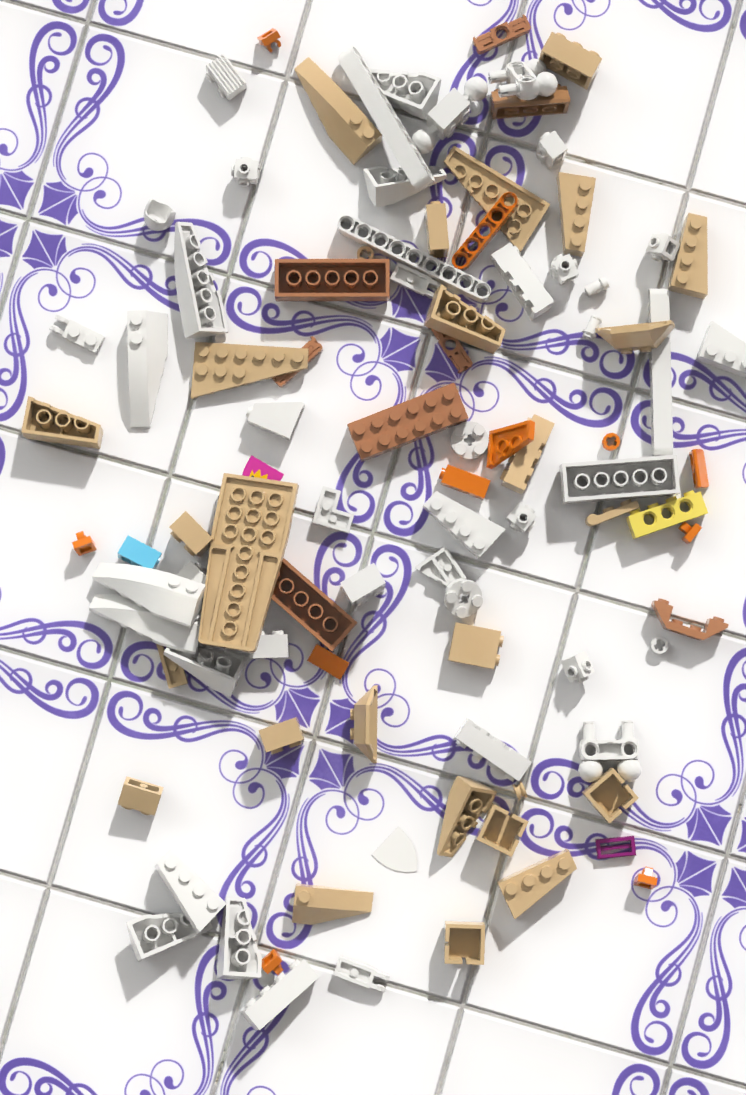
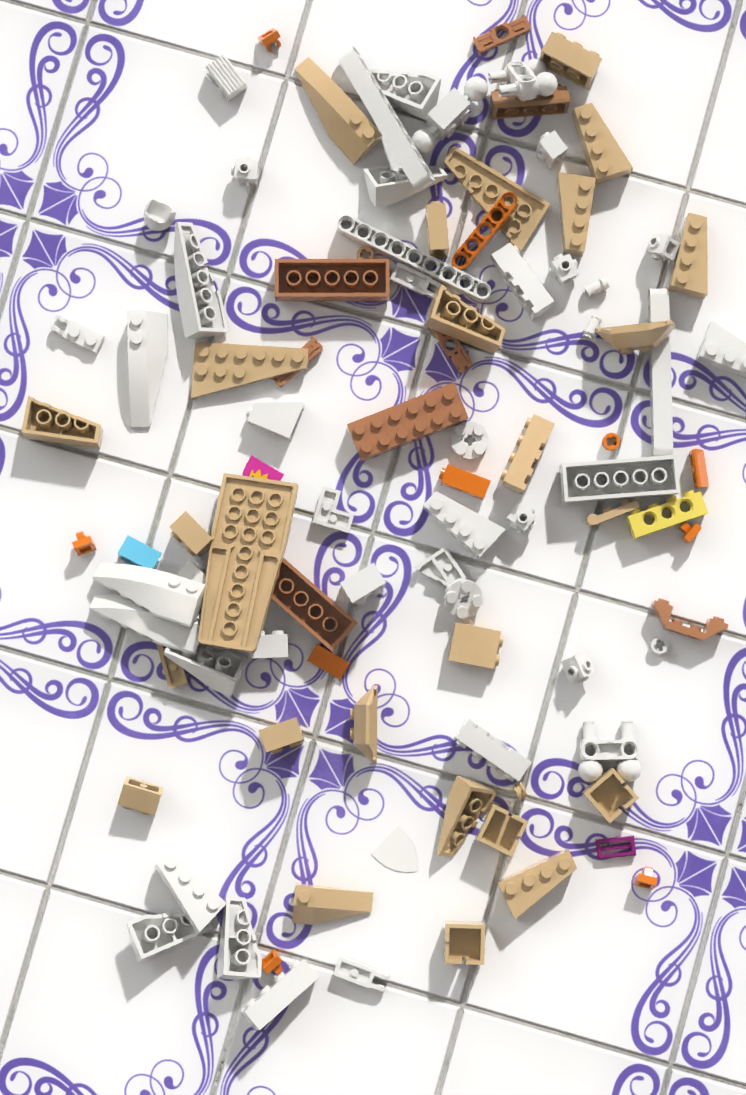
orange wing [486,420,535,469] -> none
none -> tan wedge [572,103,633,185]

